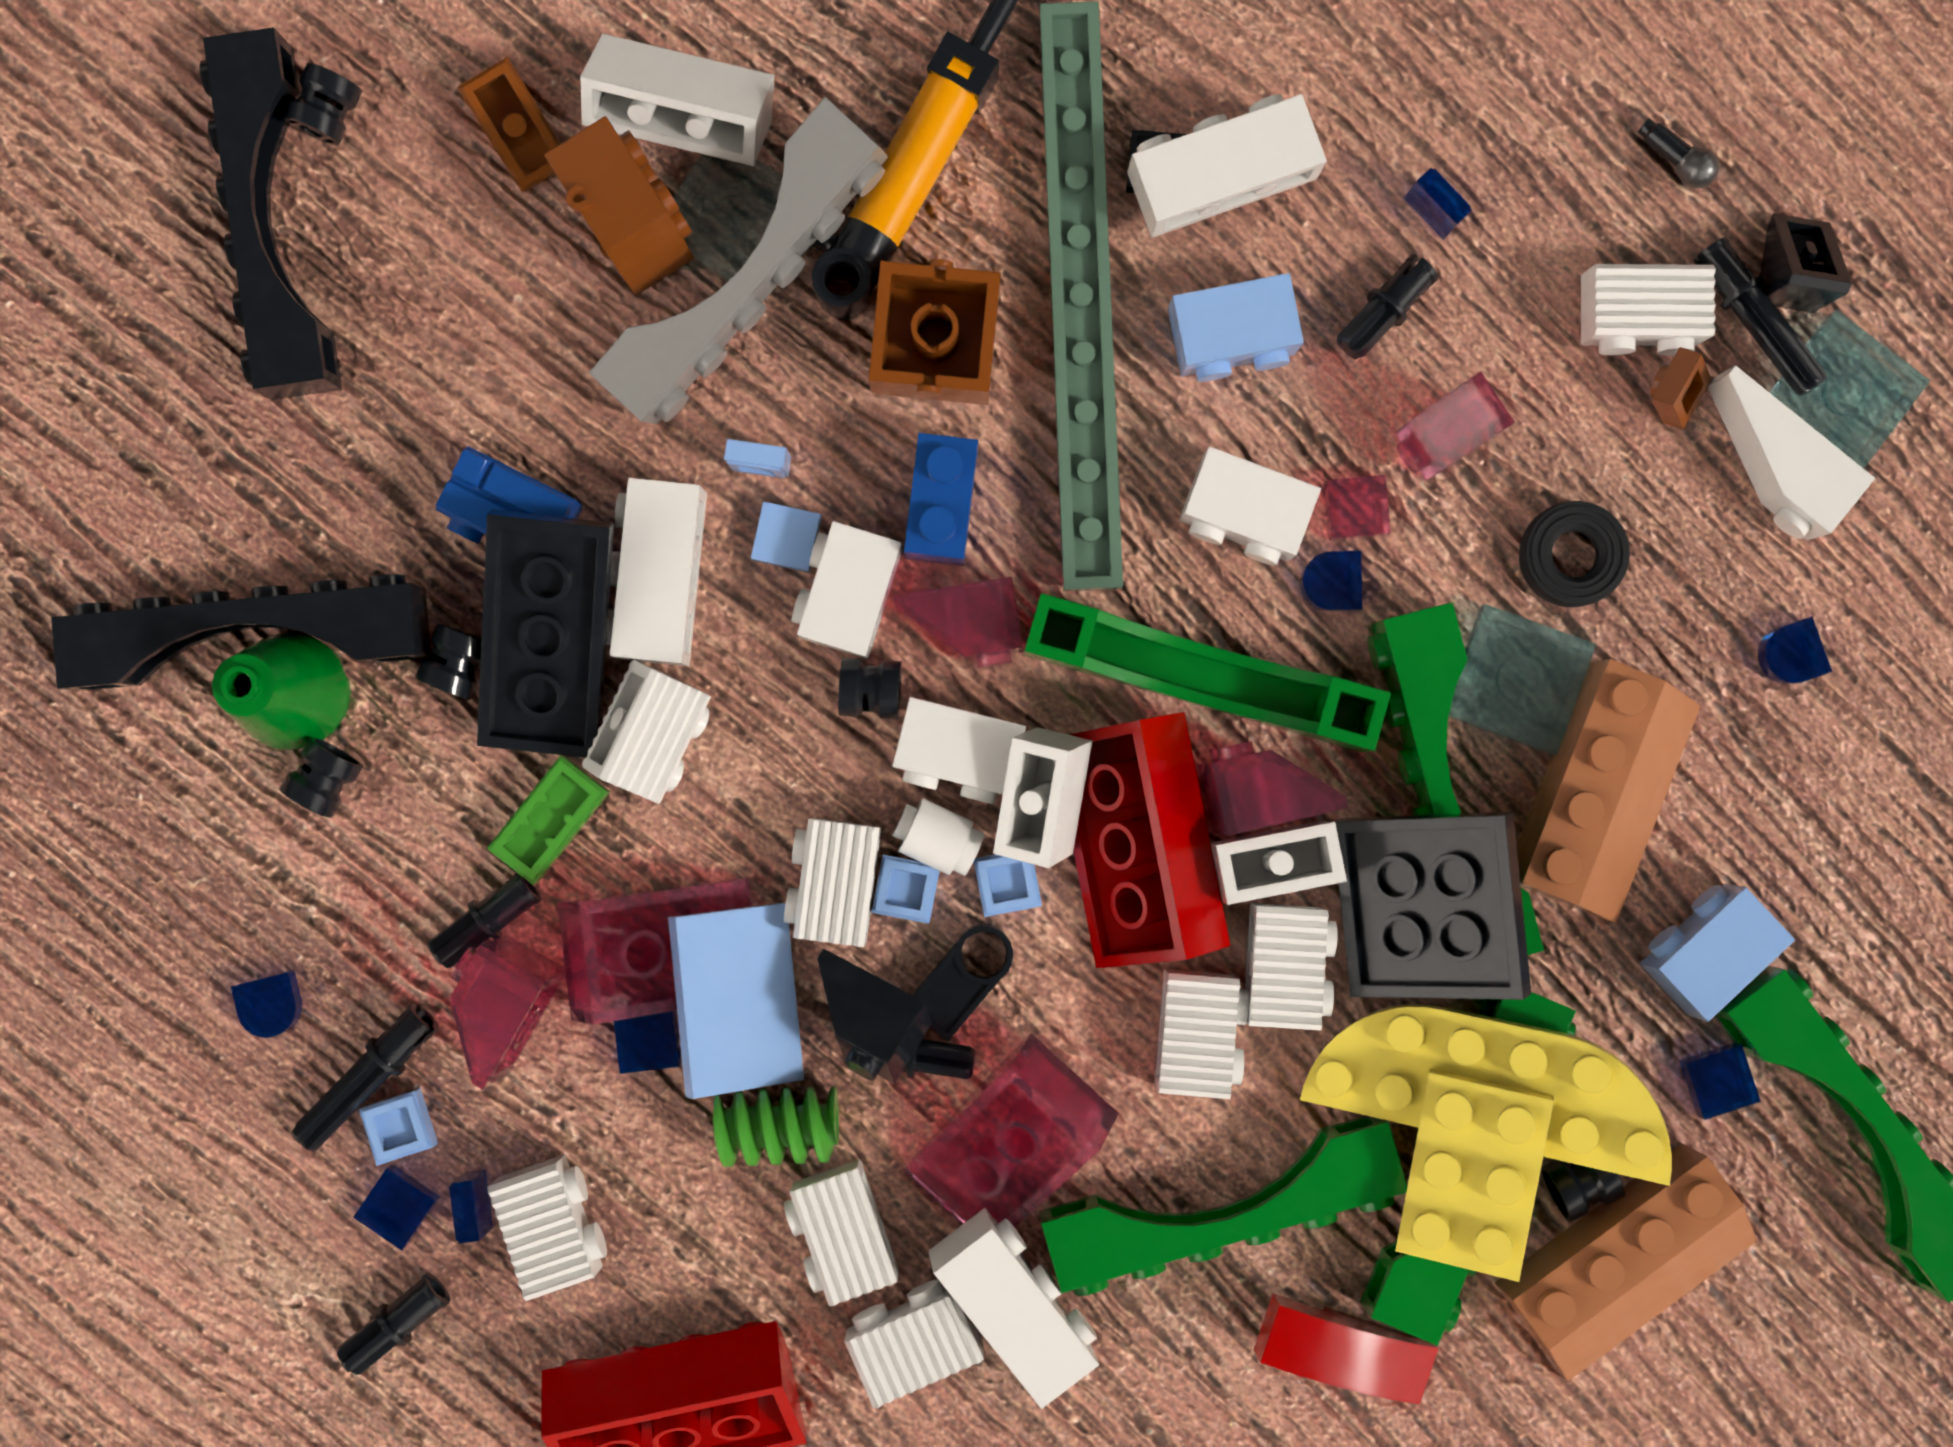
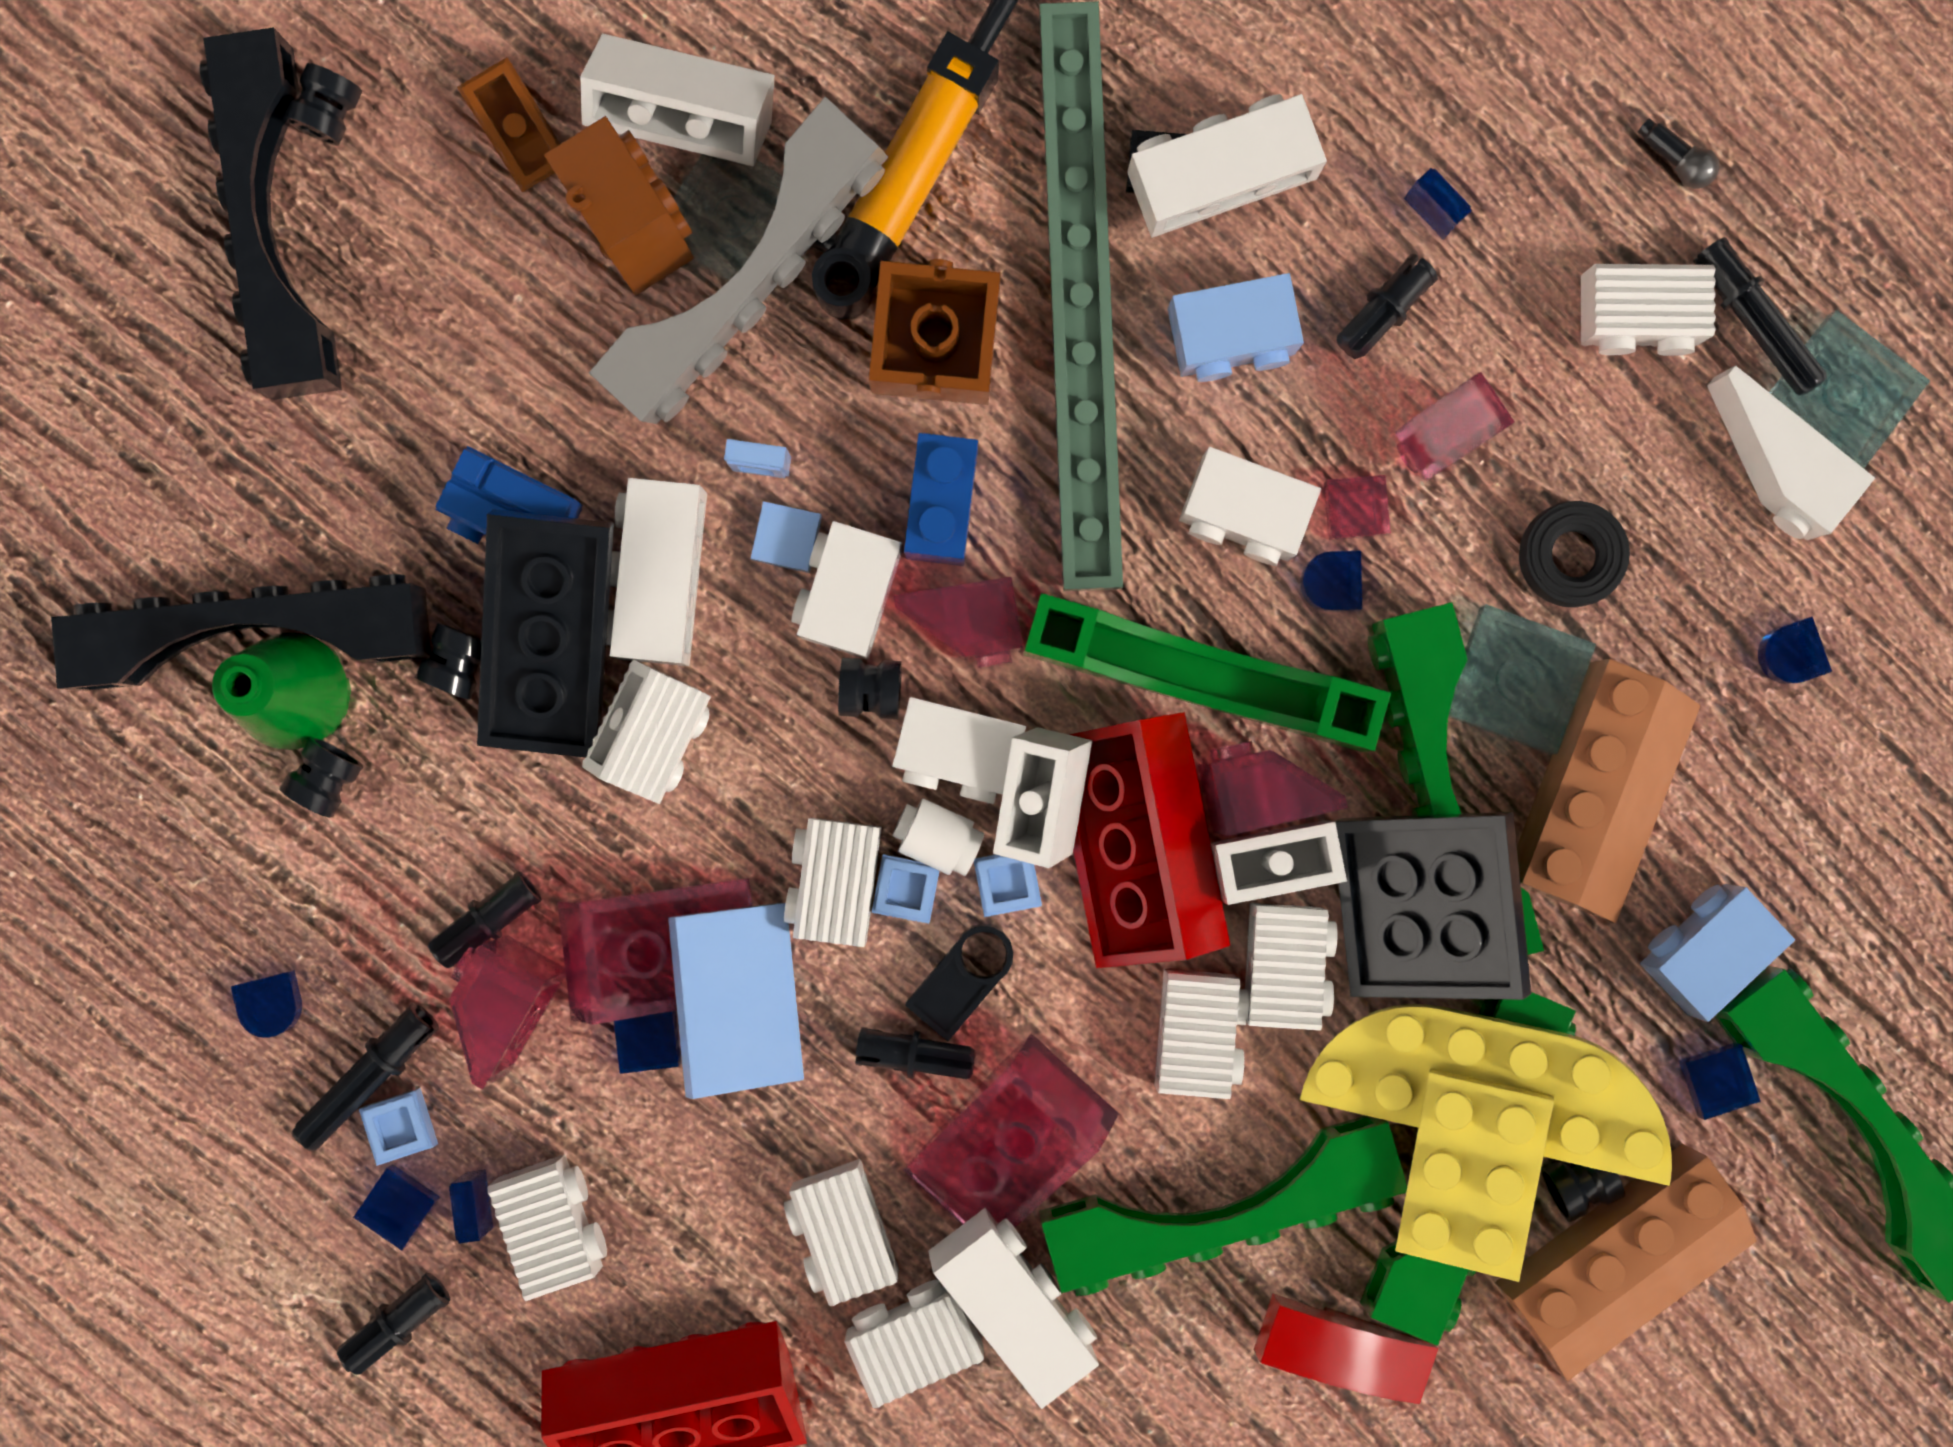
bright green plate [487,755,610,885] -> none
bright green piece [713,1086,839,1167] -> none
black slope [817,948,932,1084] -> none
dark orange plate [1651,347,1711,430] -> none
black slope [1760,213,1852,313] -> none

